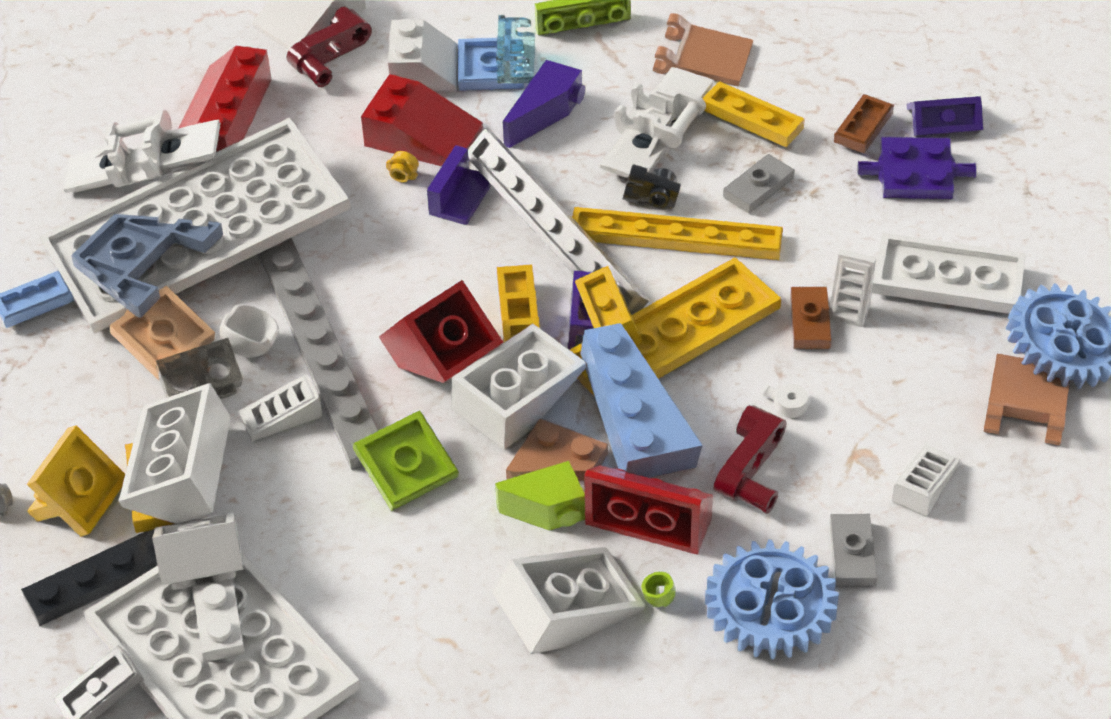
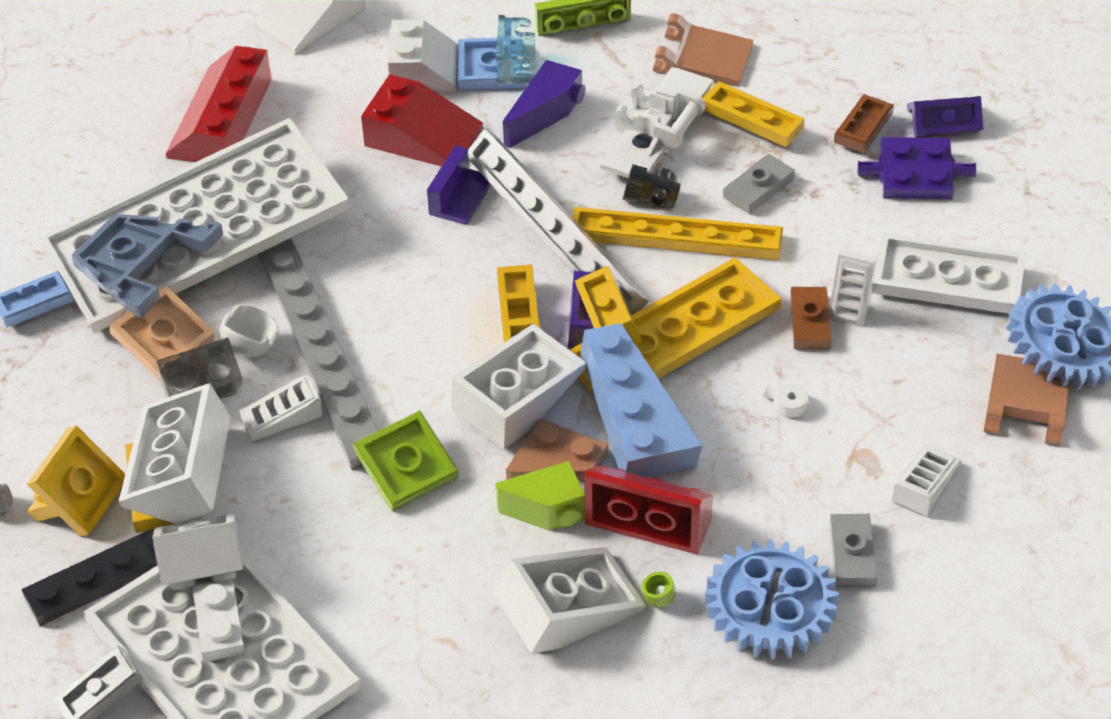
white piece [63,110,221,193] -> none
dark red beam [286,6,372,88] -> none
red slope [379,280,504,383] -> none
yellow plate [386,151,419,182] -> none
dark red beam [713,405,787,514] -> none

